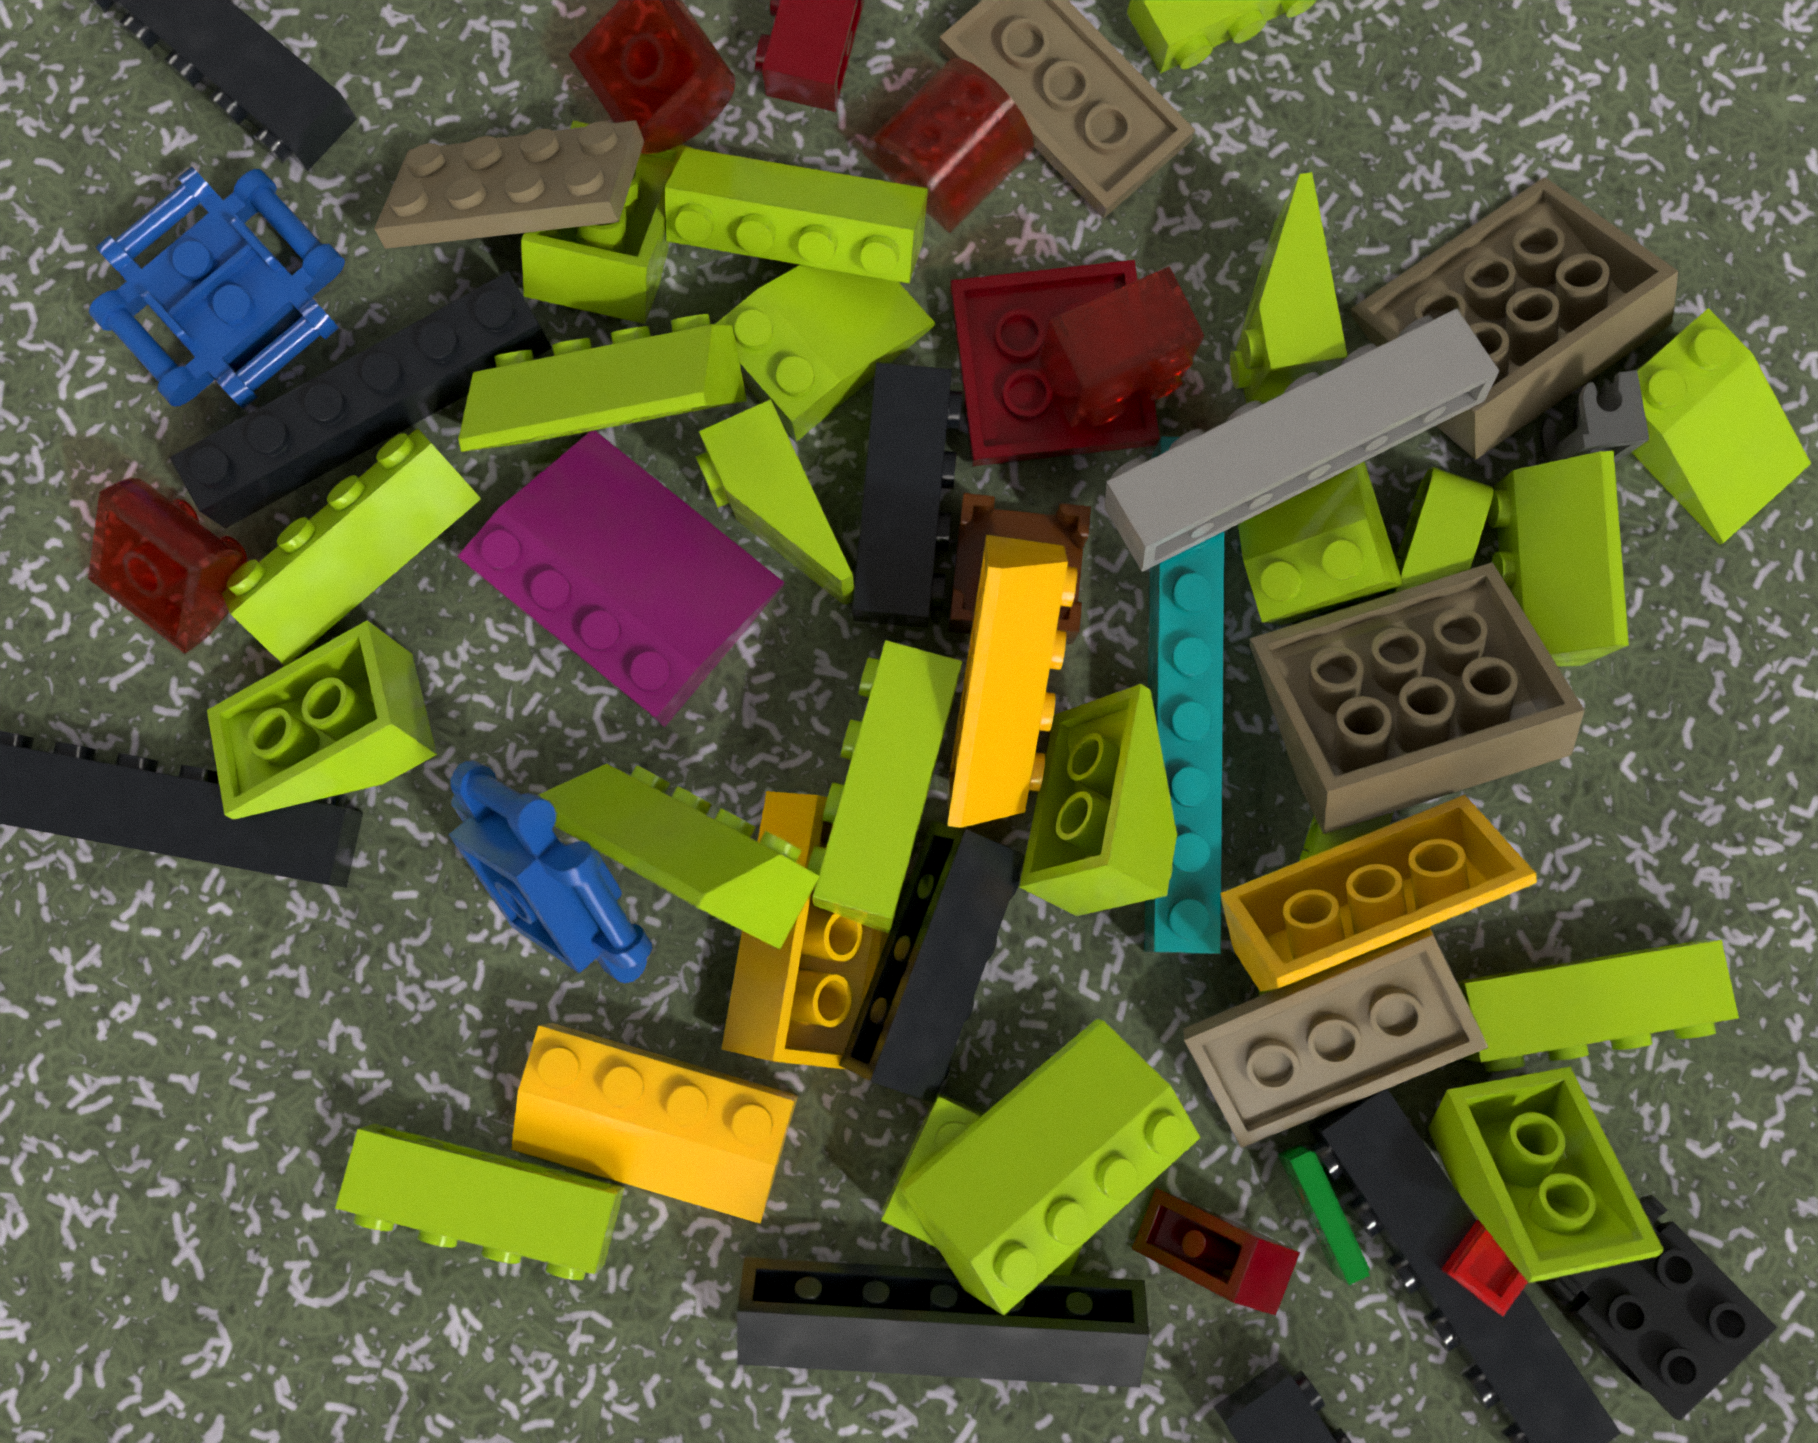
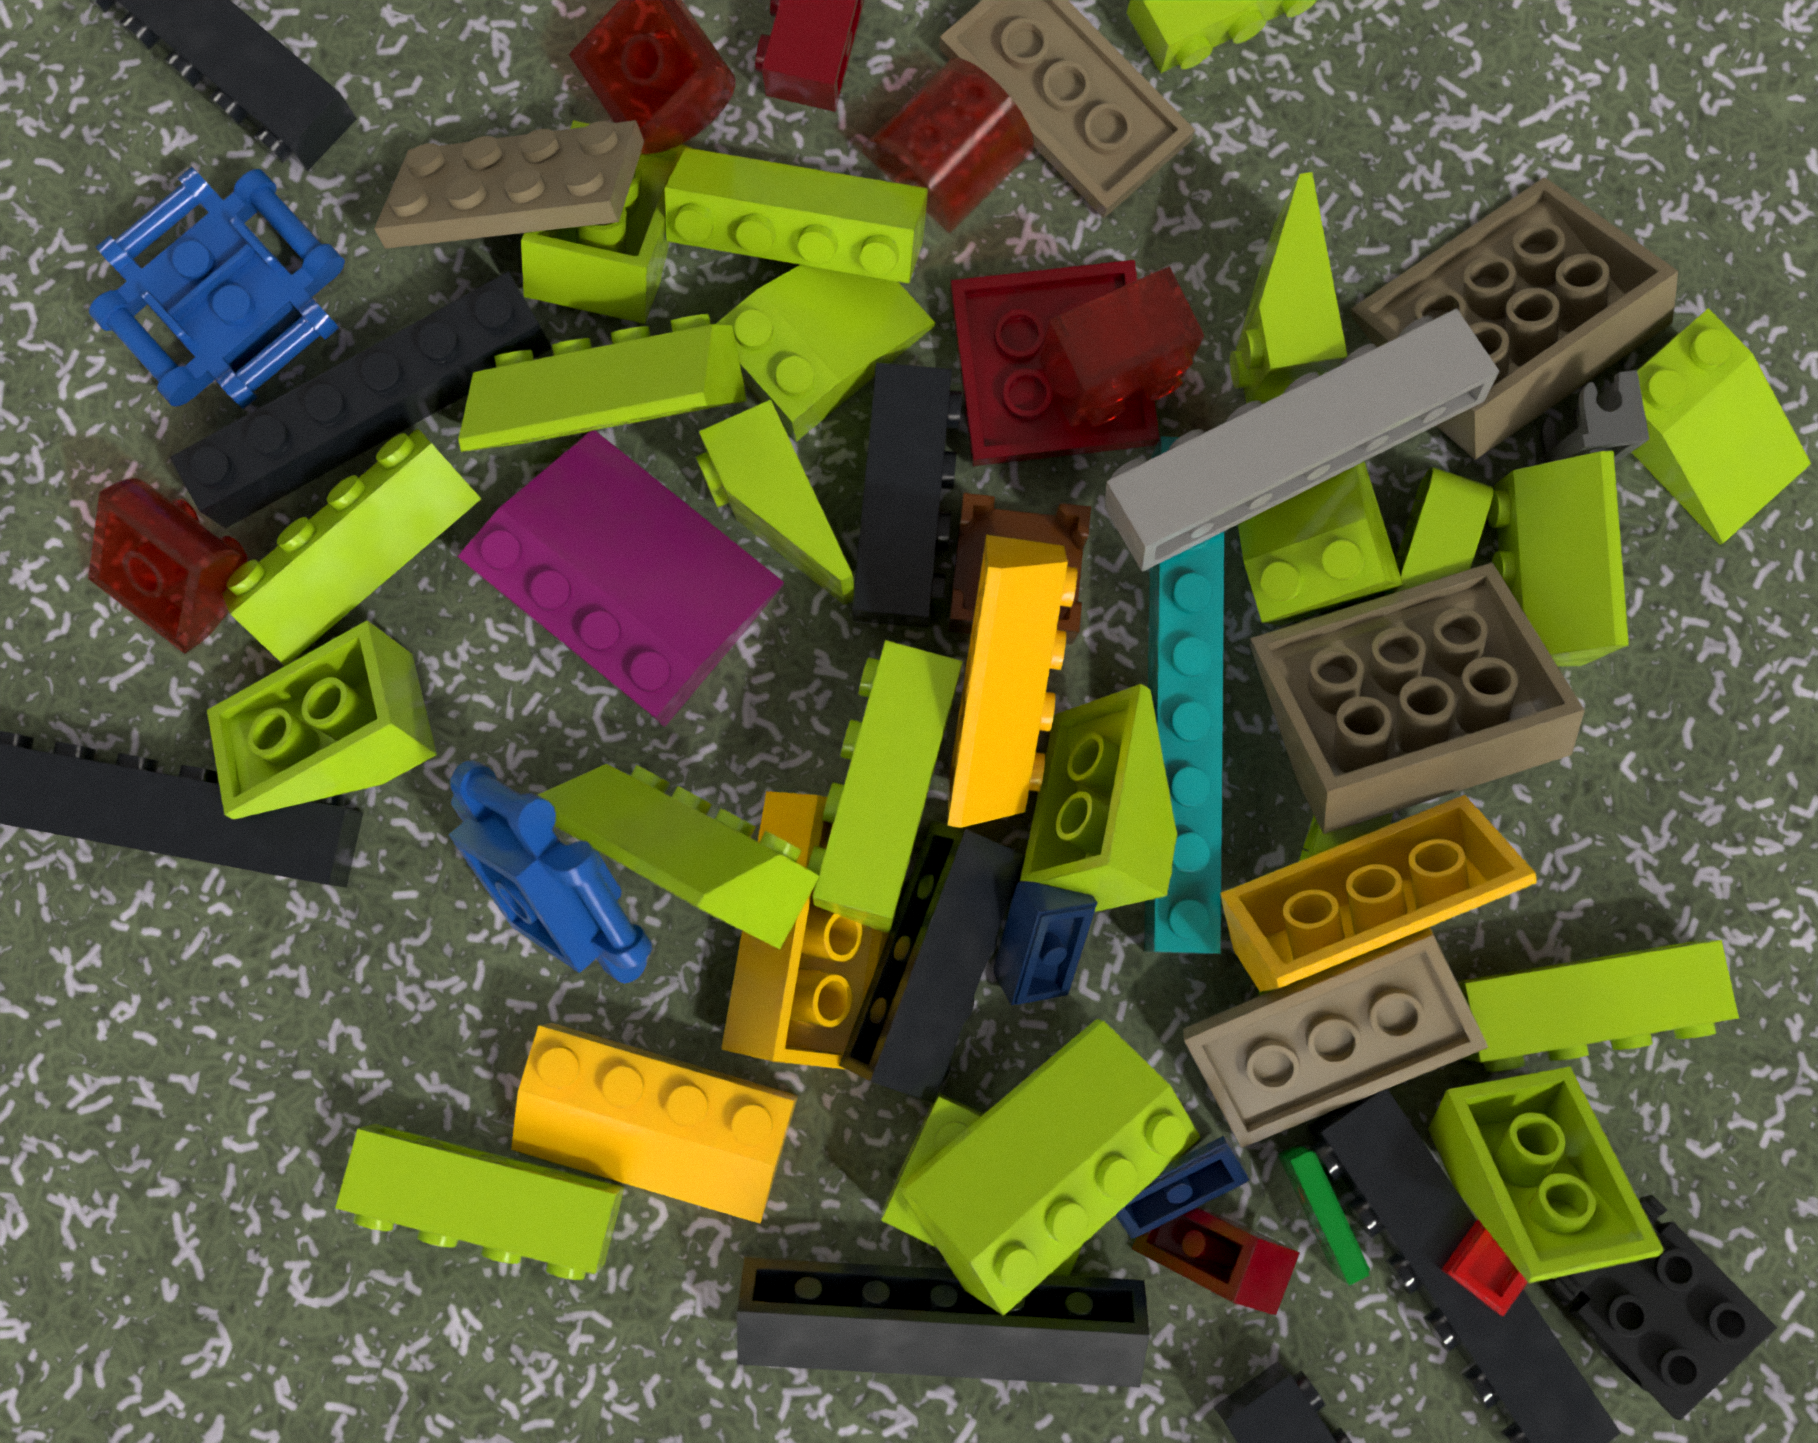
none -> dark blue slope [993,881,1098,1005]
none -> dark blue slope [1115,1136,1250,1239]

